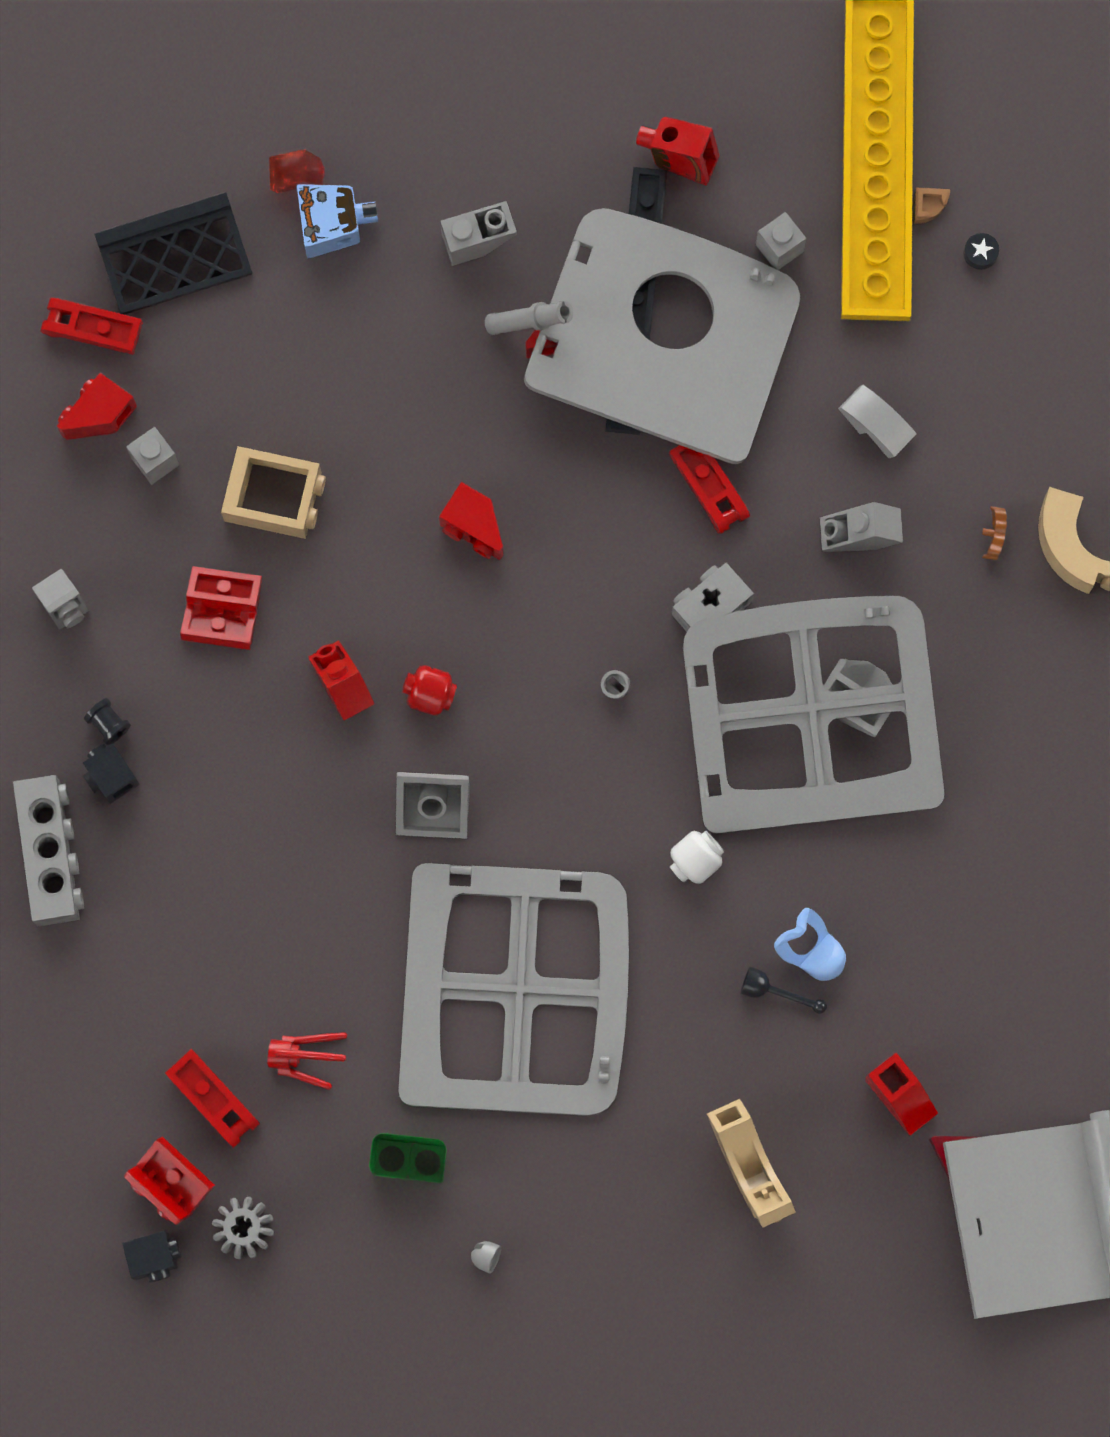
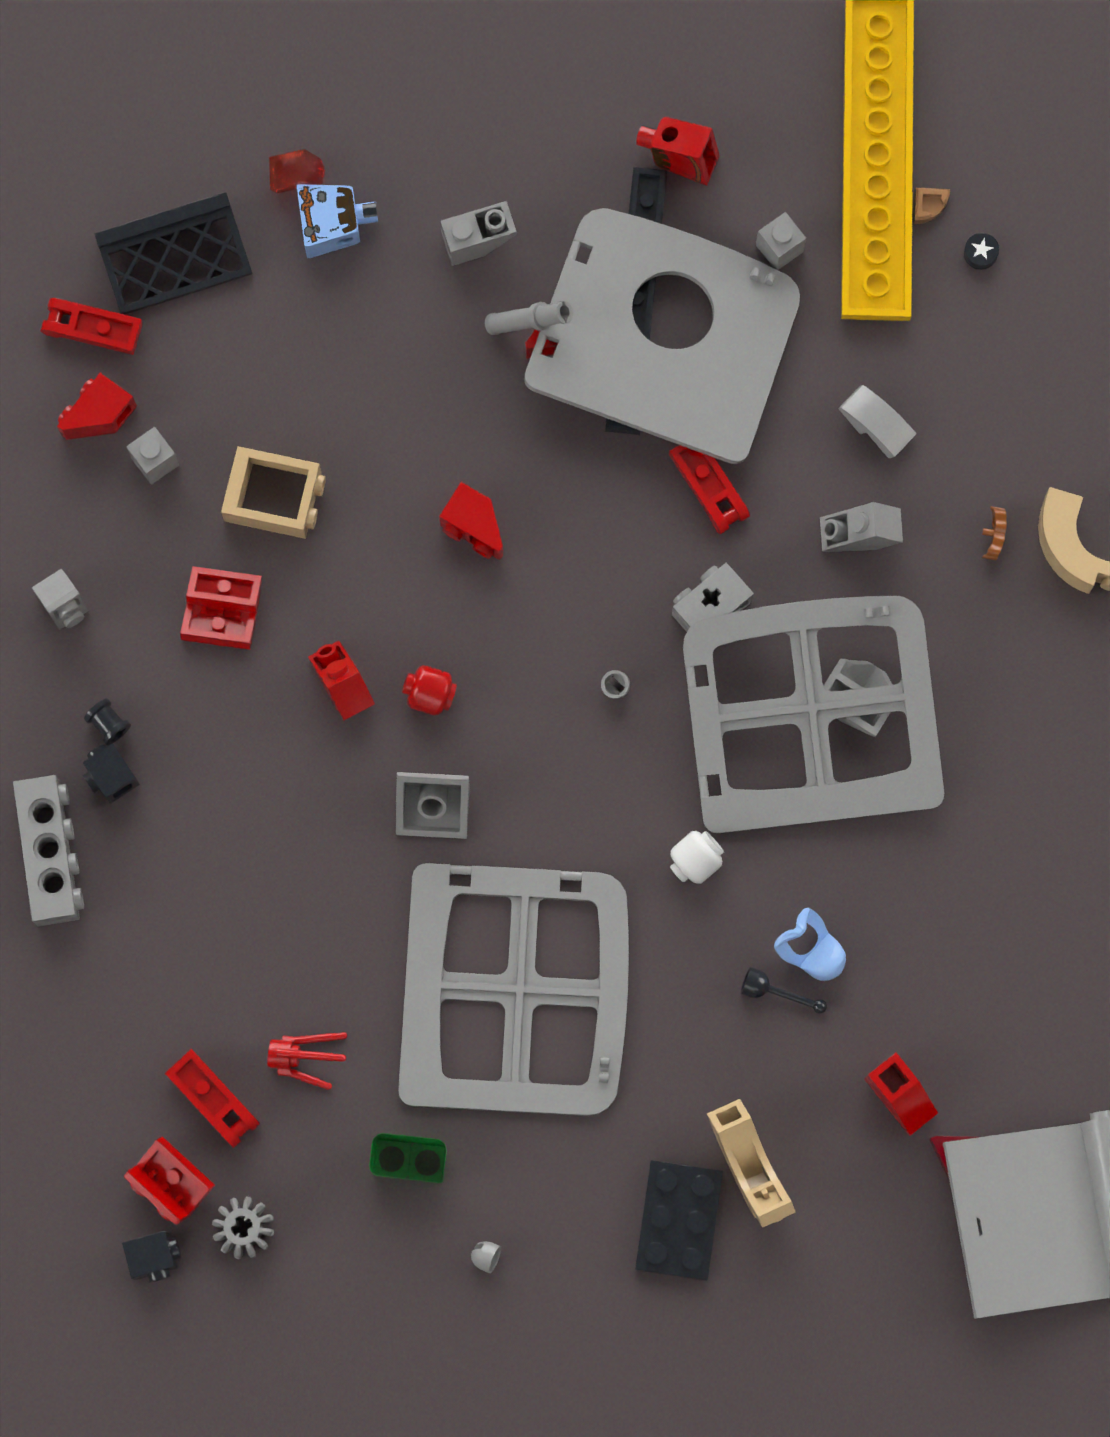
none -> black plate [635,1160,723,1281]

